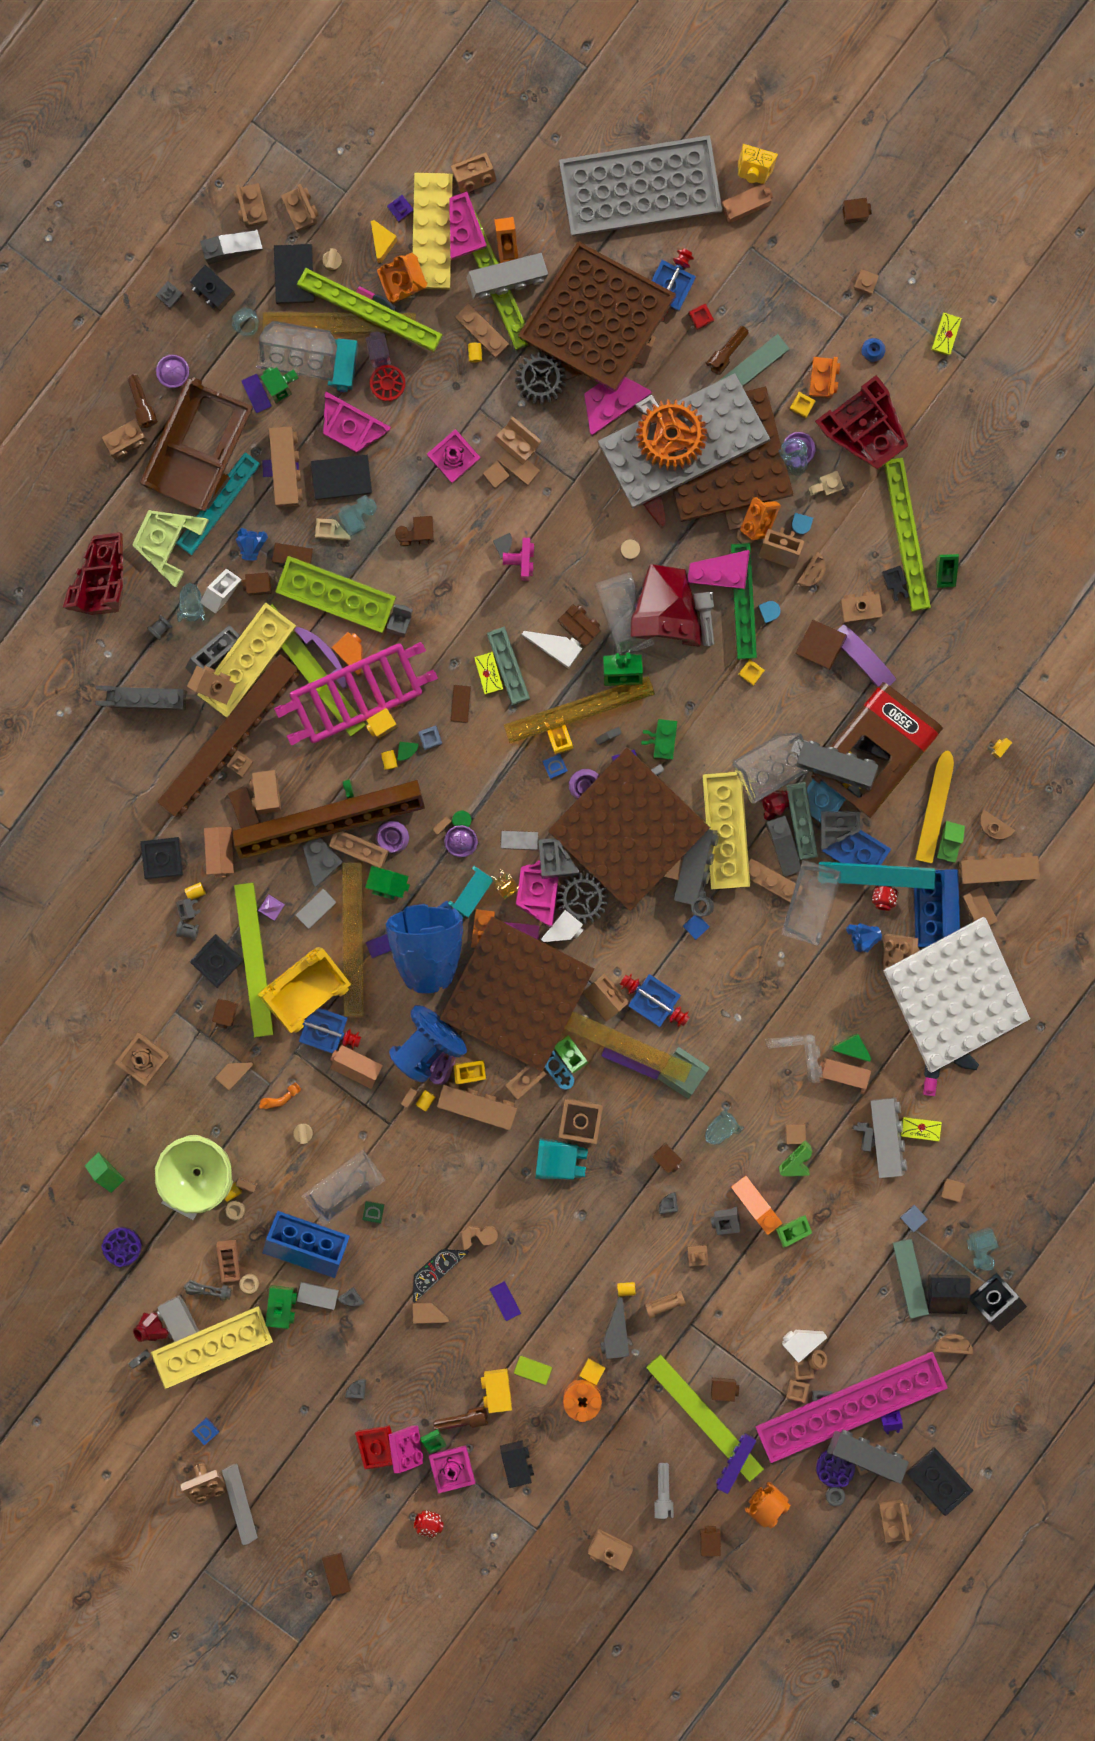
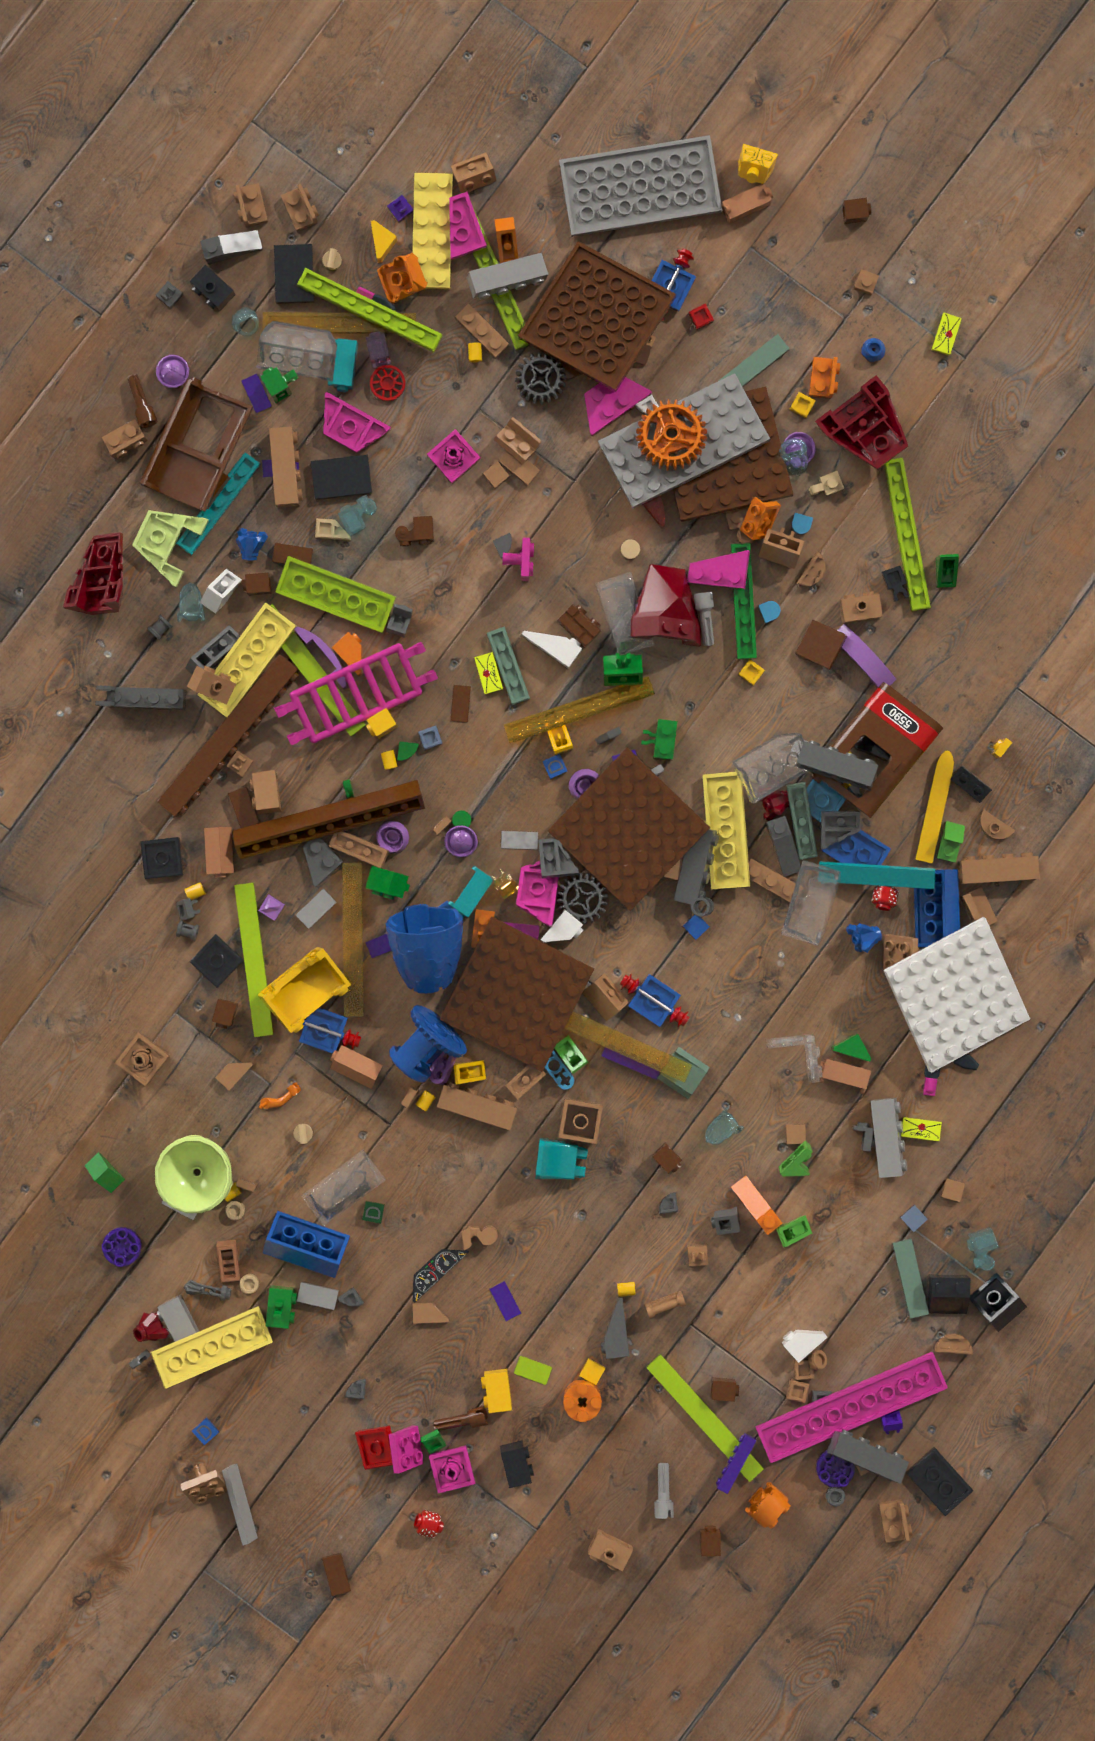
reddish brown piece [706,326,749,375] -> none
none -> black hinge [950,766,992,803]

